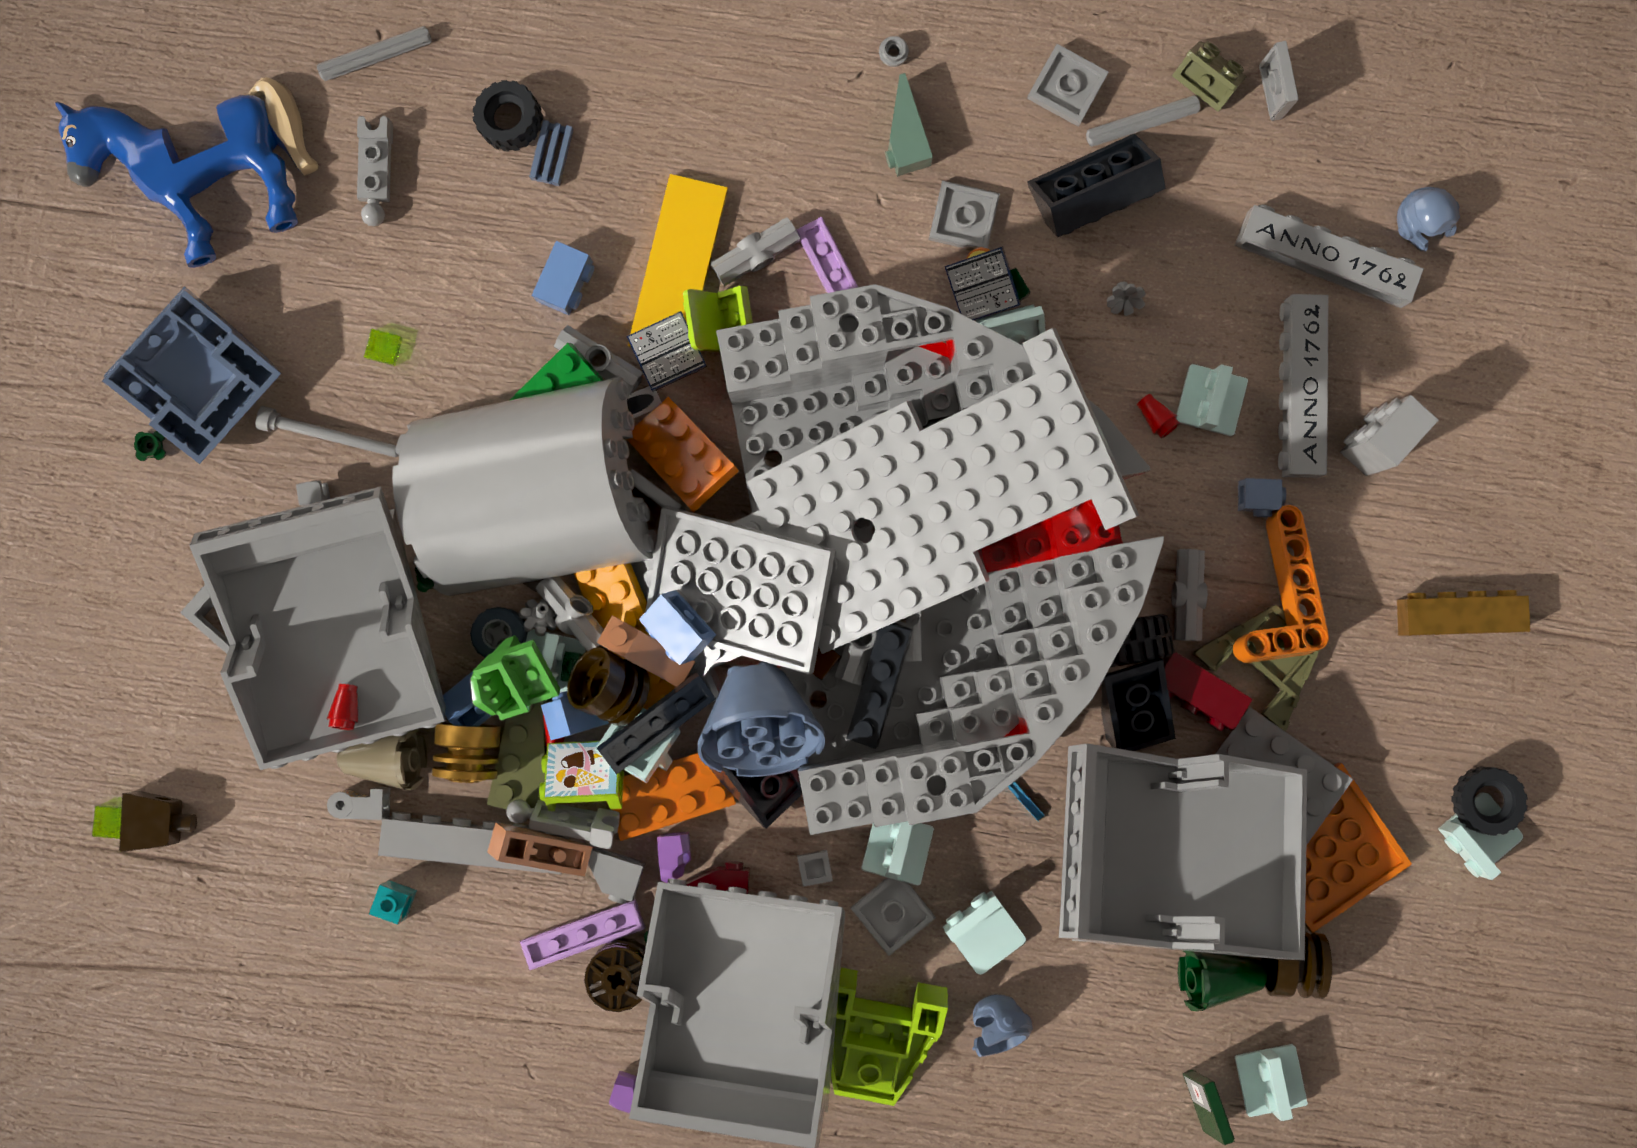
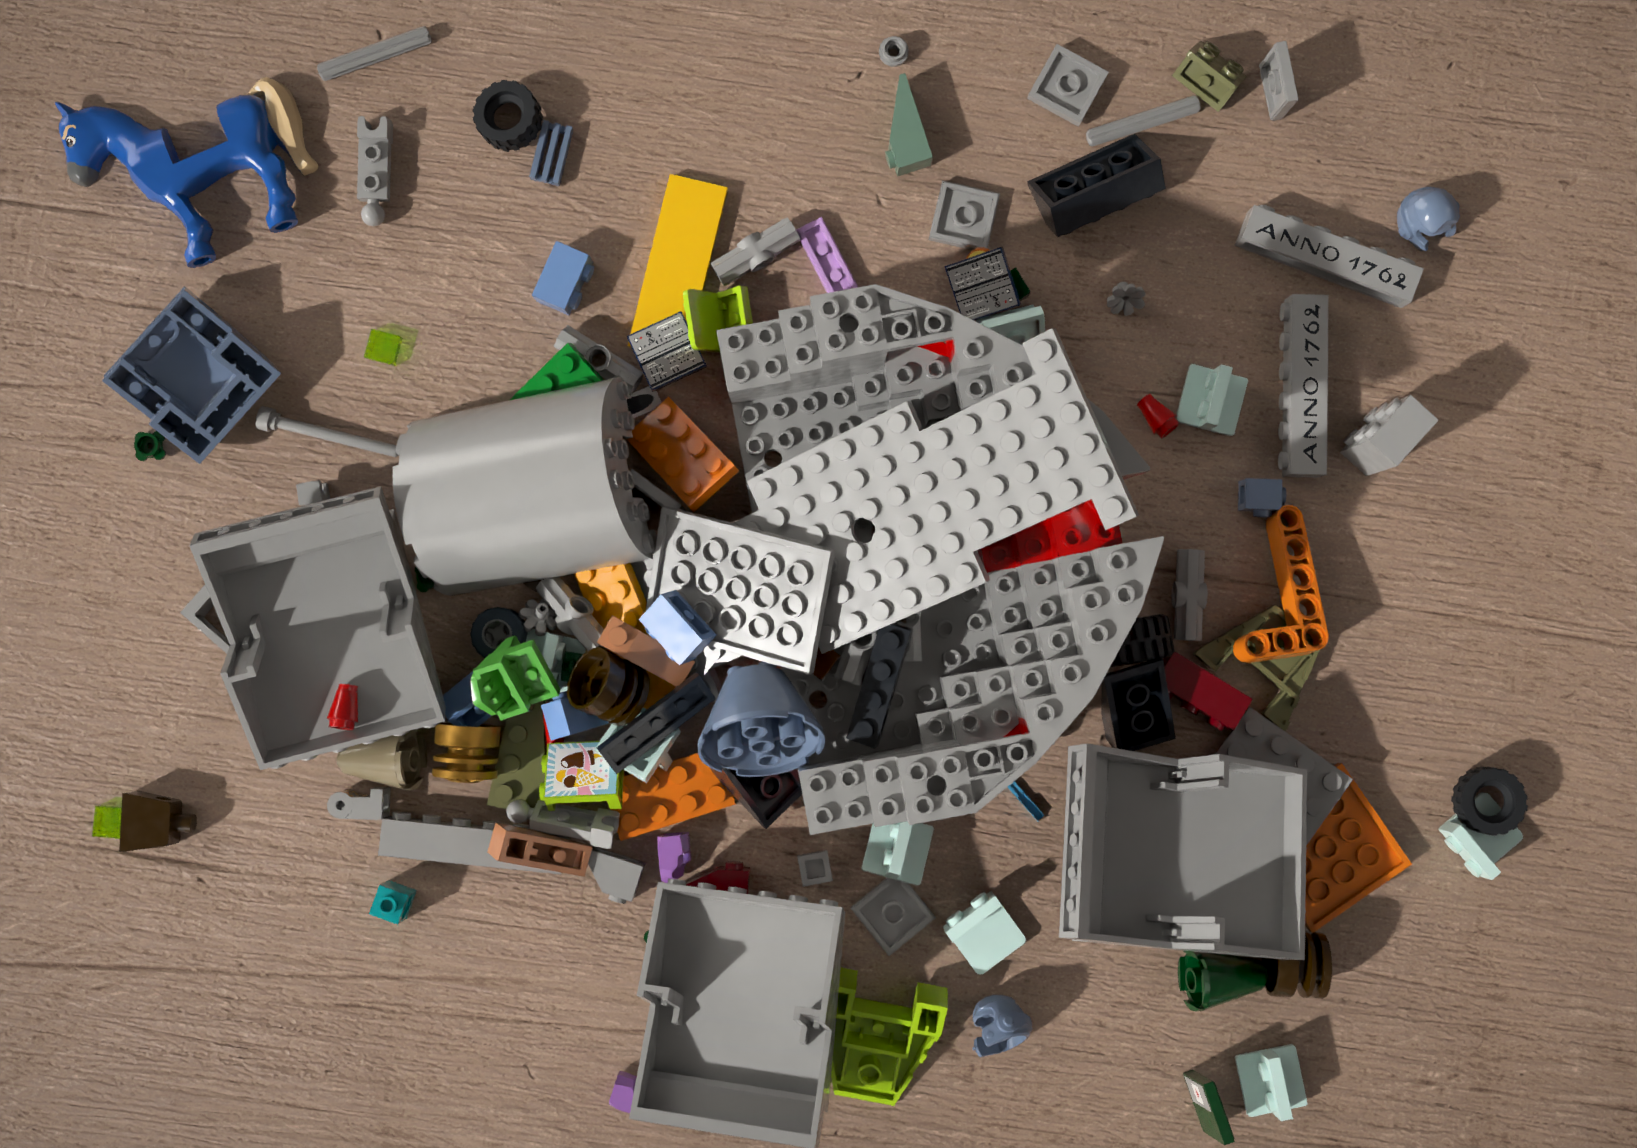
lavender tile [520,899,645,970] -> none
dark brown wheel [584,938,646,1012] -> none
pearl gold brick [1397,590,1530,636] -> none

